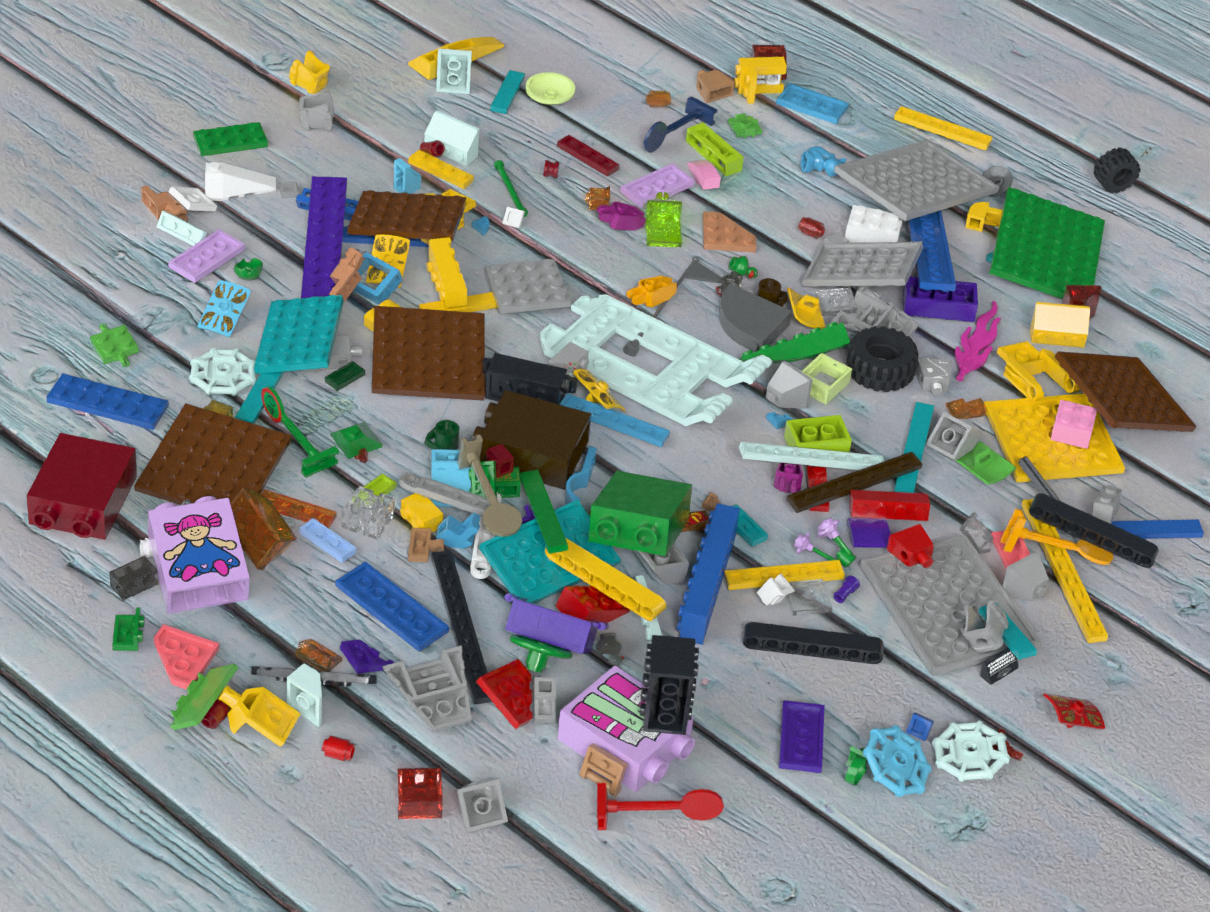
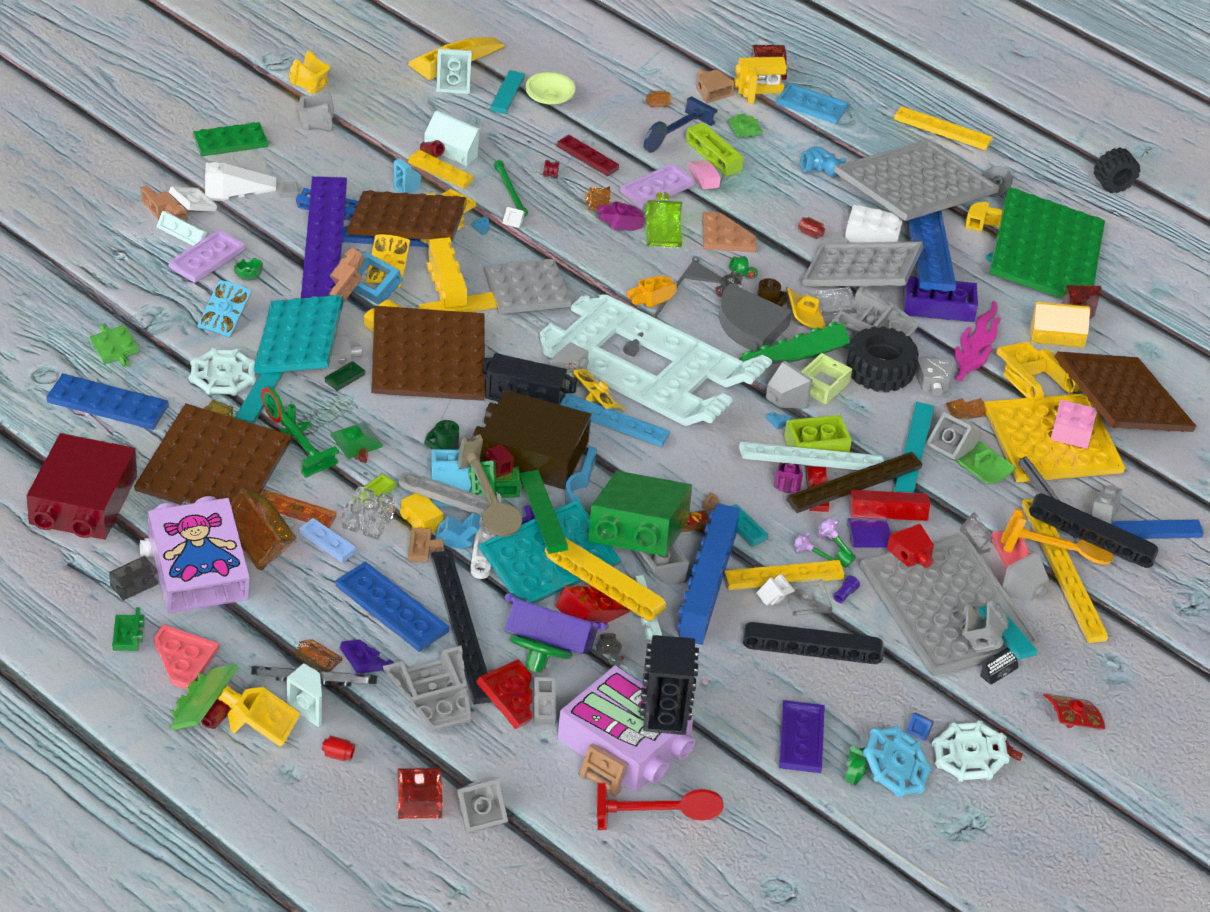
none -> green plant [280,404,311,436]

